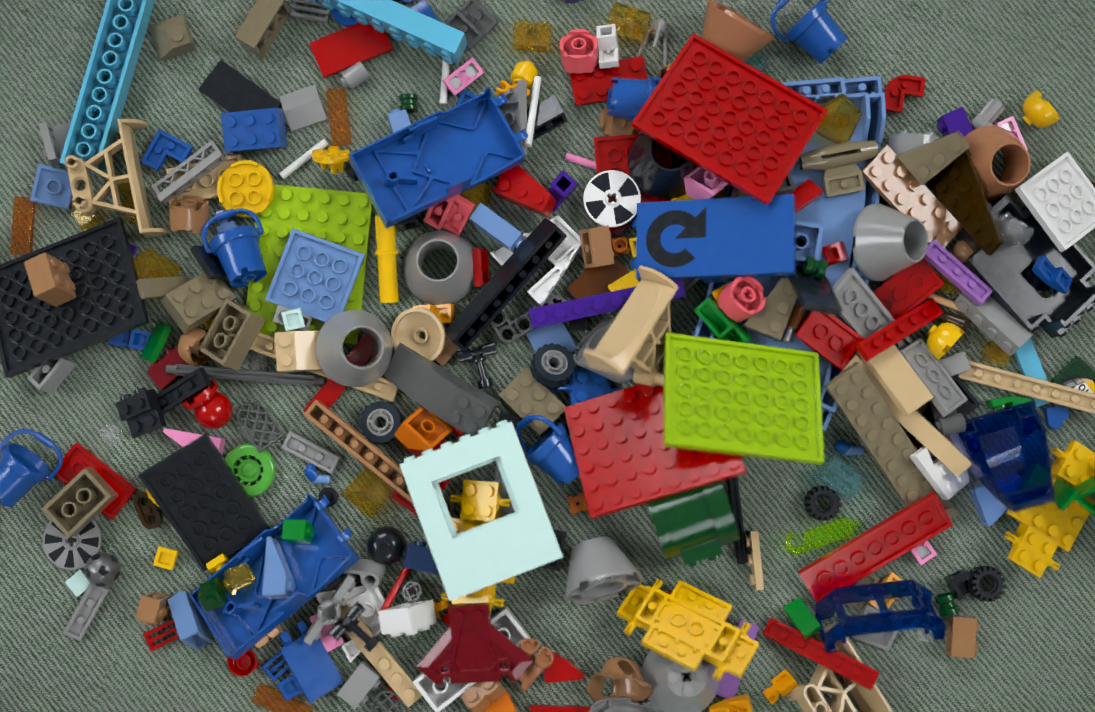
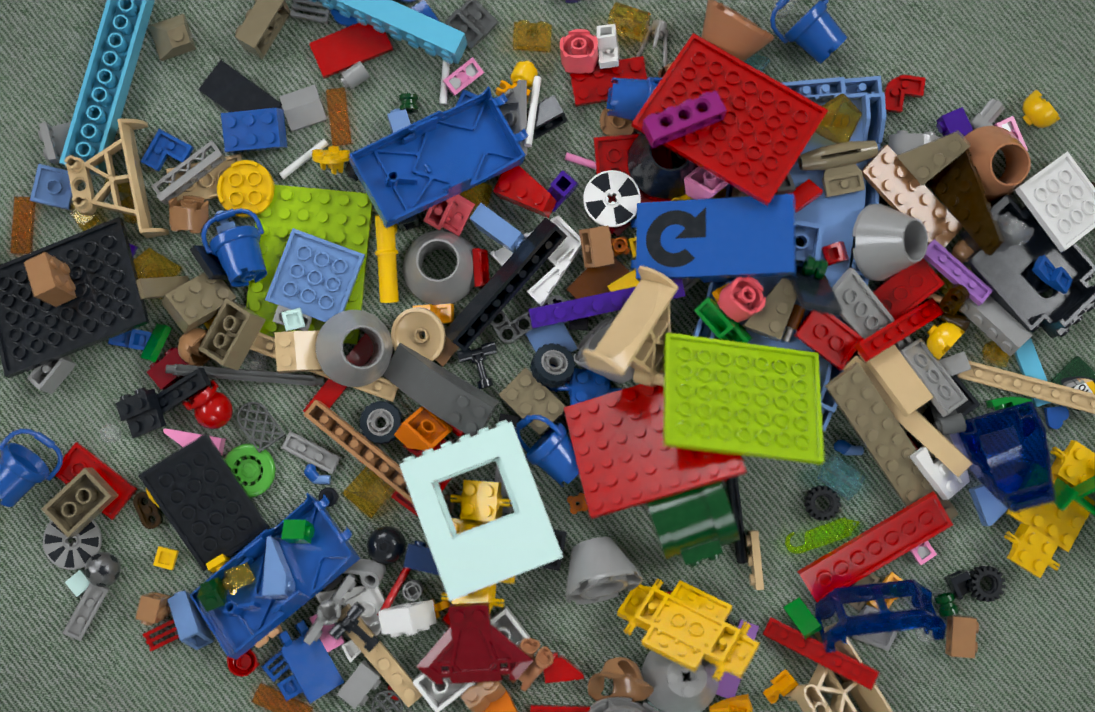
none -> magenta brick [642,91,727,148]
none -> dark brown plate [940,284,969,316]

